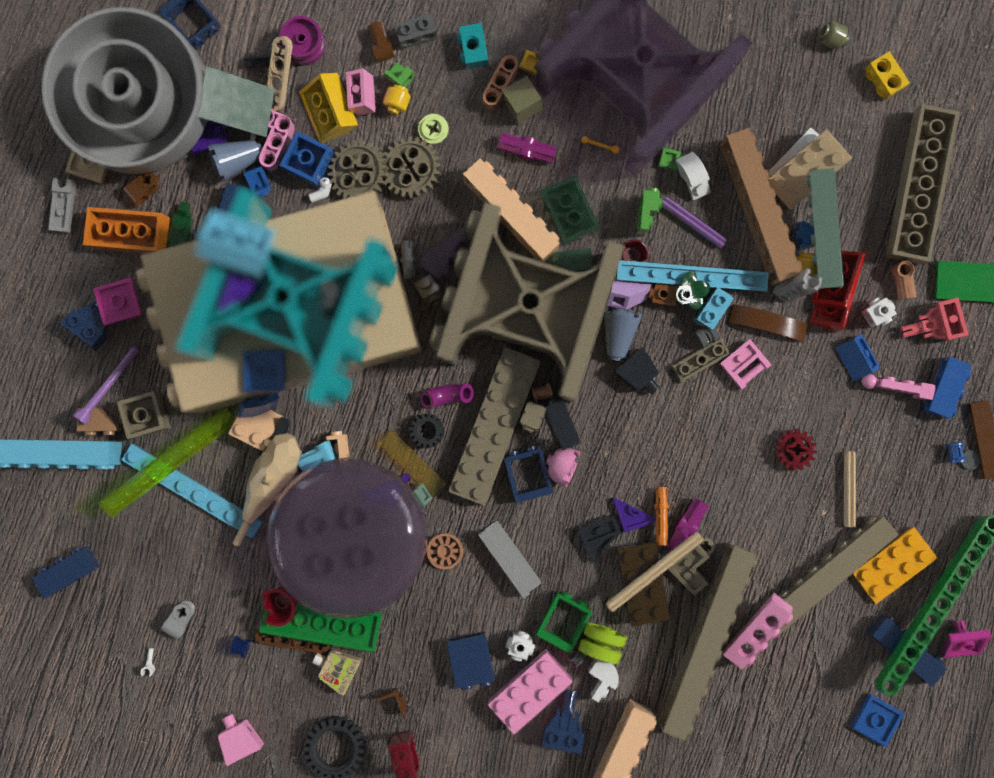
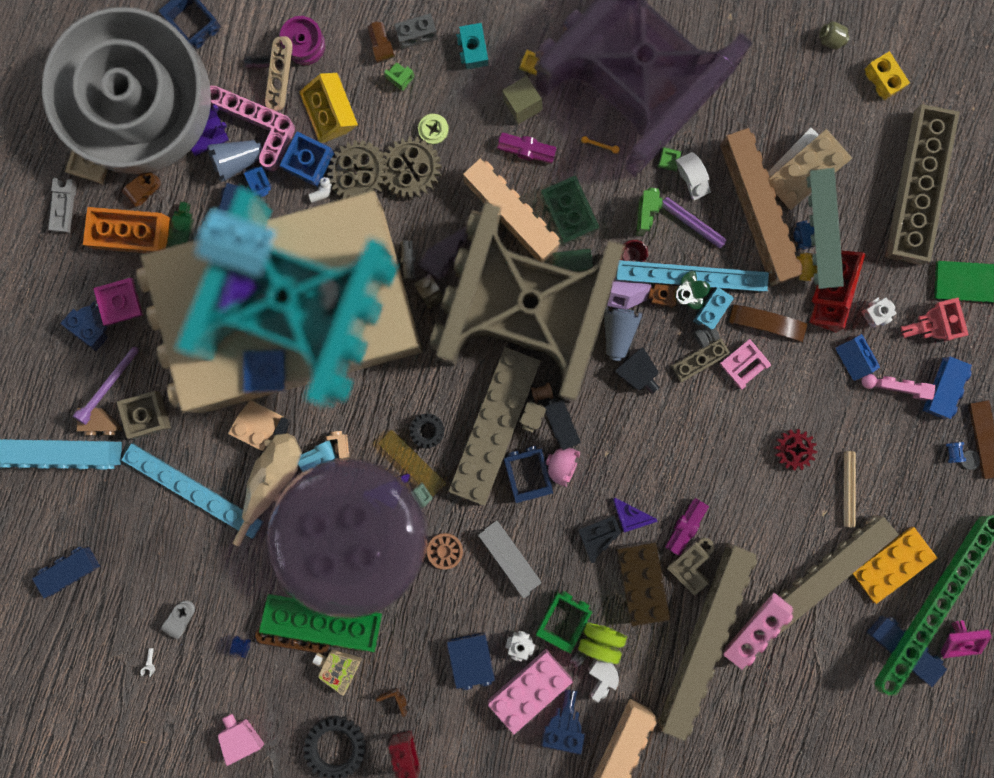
clear neon green plate [98,406,236,518] -> none
sticker [198,66,275,137] -> none
blue slope [237,392,280,418] -> none
dark red helmet [260,586,298,627] -> none
bright pink brick [346,68,376,116] -> none
yellow head [383,85,411,115] -> none
magenta cylinder [420,384,474,410] -> none
nougat beam [483,55,518,110] -> none
tan axle [606,532,703,612] -> none
orange pin [654,487,669,546] -> none
light grey plate [773,269,822,302] -> none
blue tile [850,693,905,747] -> none
nougat piece [891,261,916,300] -> none

